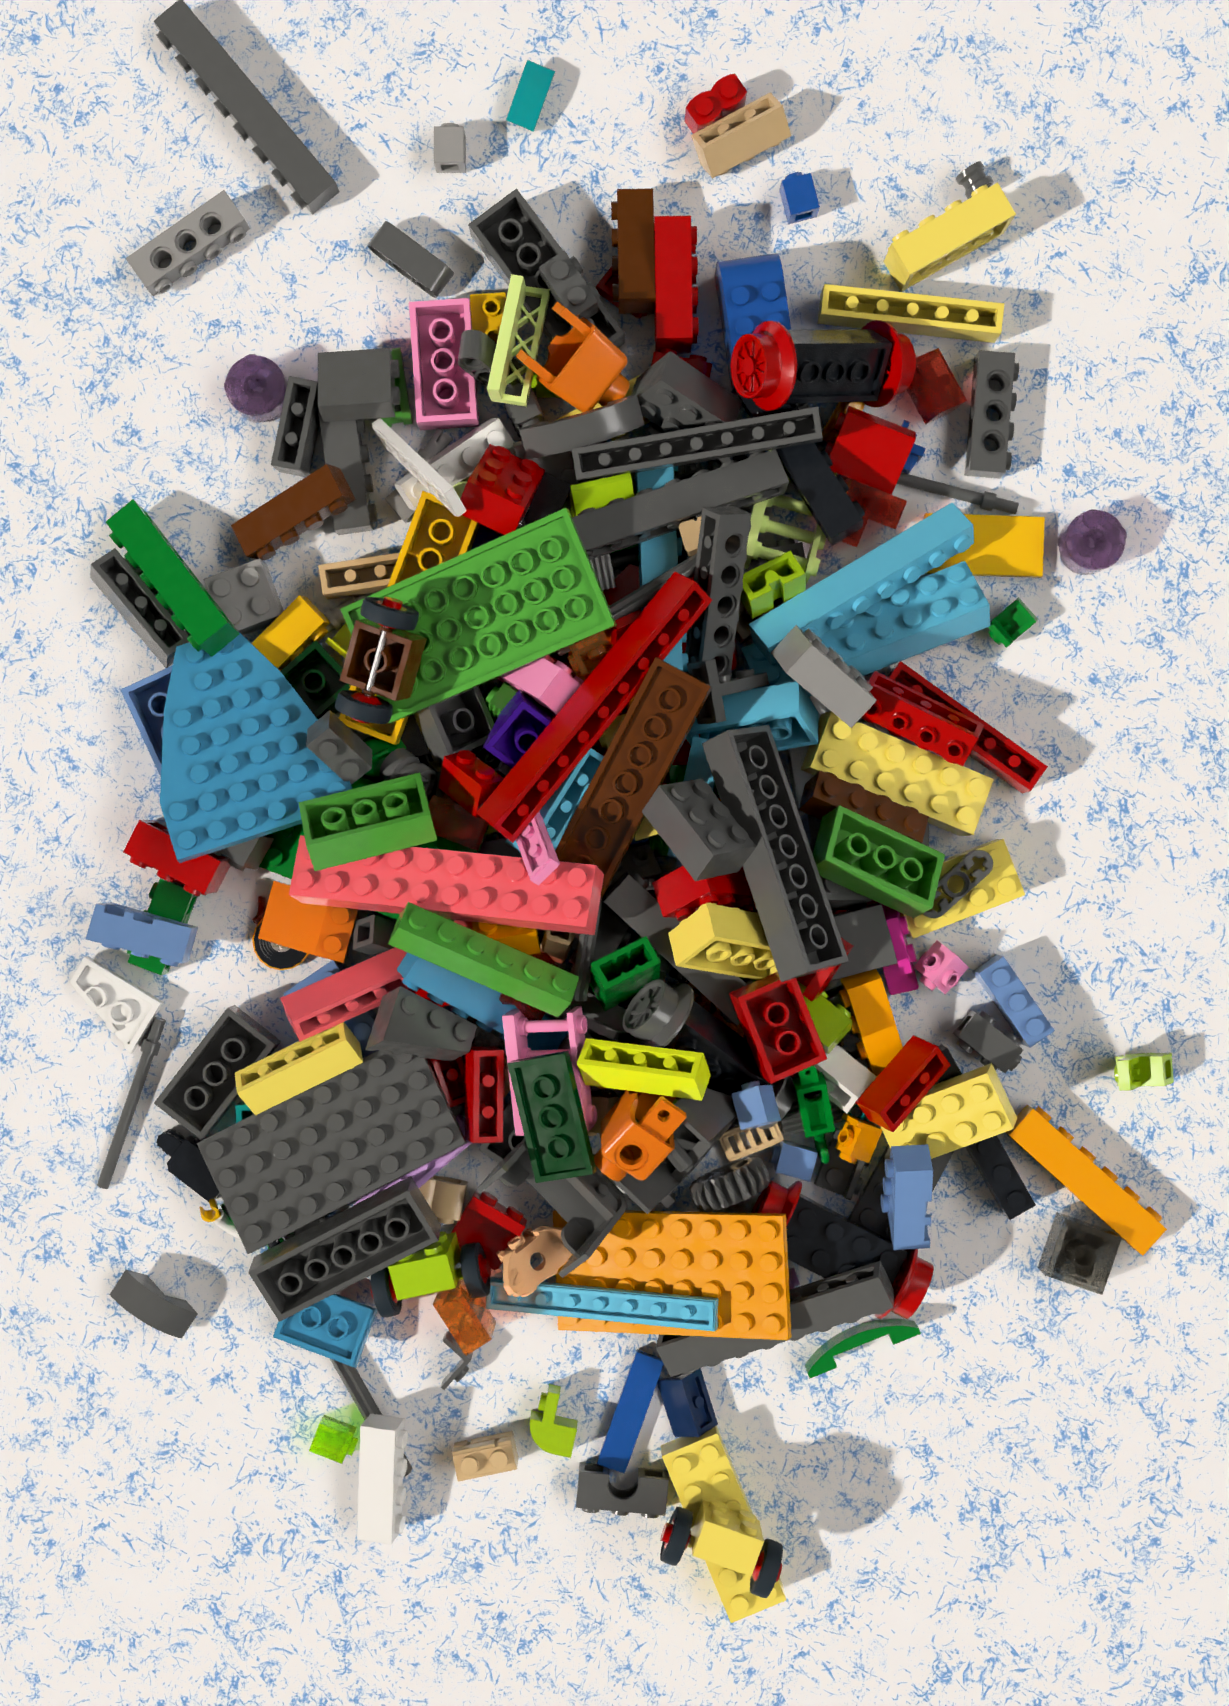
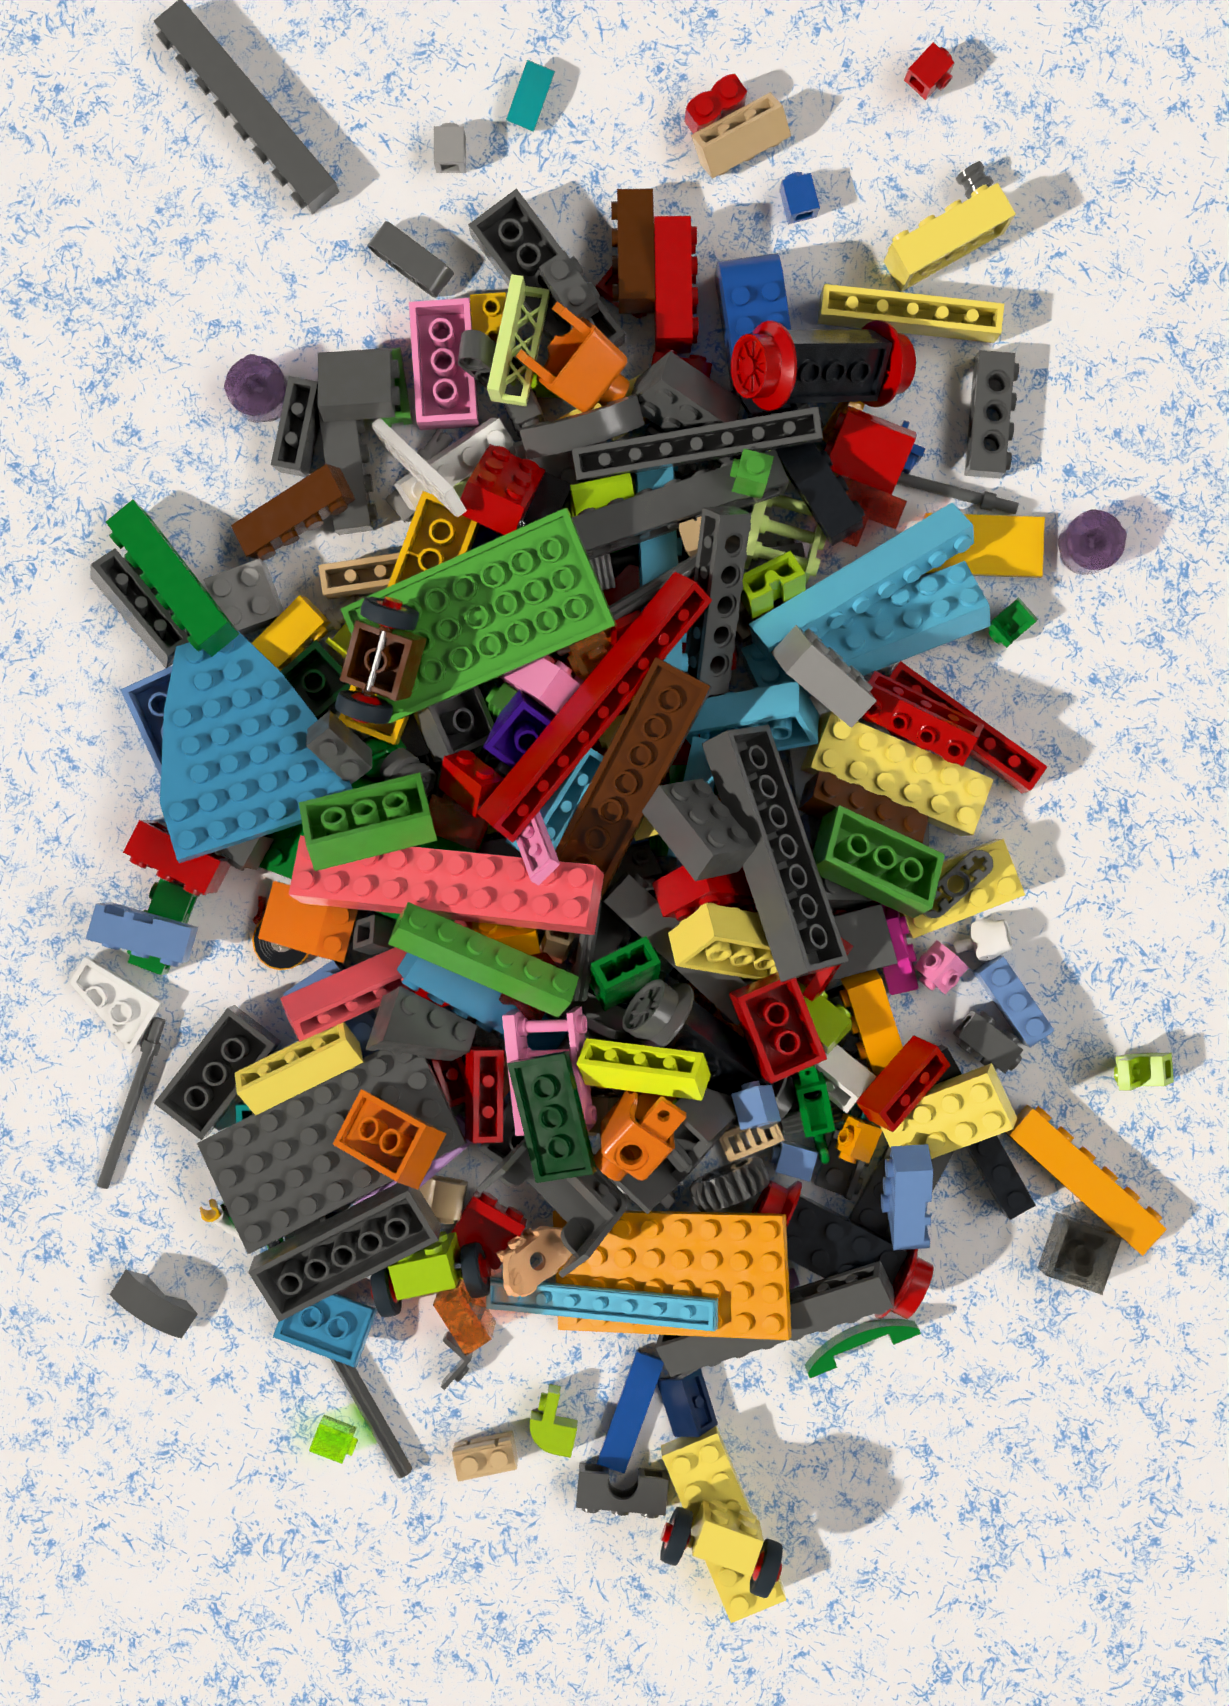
light grey brick [126,190,250,296] -> none
black hinge [156,1129,220,1202] -> none
white brick [357,1414,408,1545] -> none
dark grey bracket [687,659,769,724] -> none
clear red brick [907,348,967,425] -> none
none -> orange slope [333,1089,446,1190]
none -> bright green brick [730,448,774,499]
none -> red brick [904,42,955,101]
none -> white piece [954,919,1013,961]

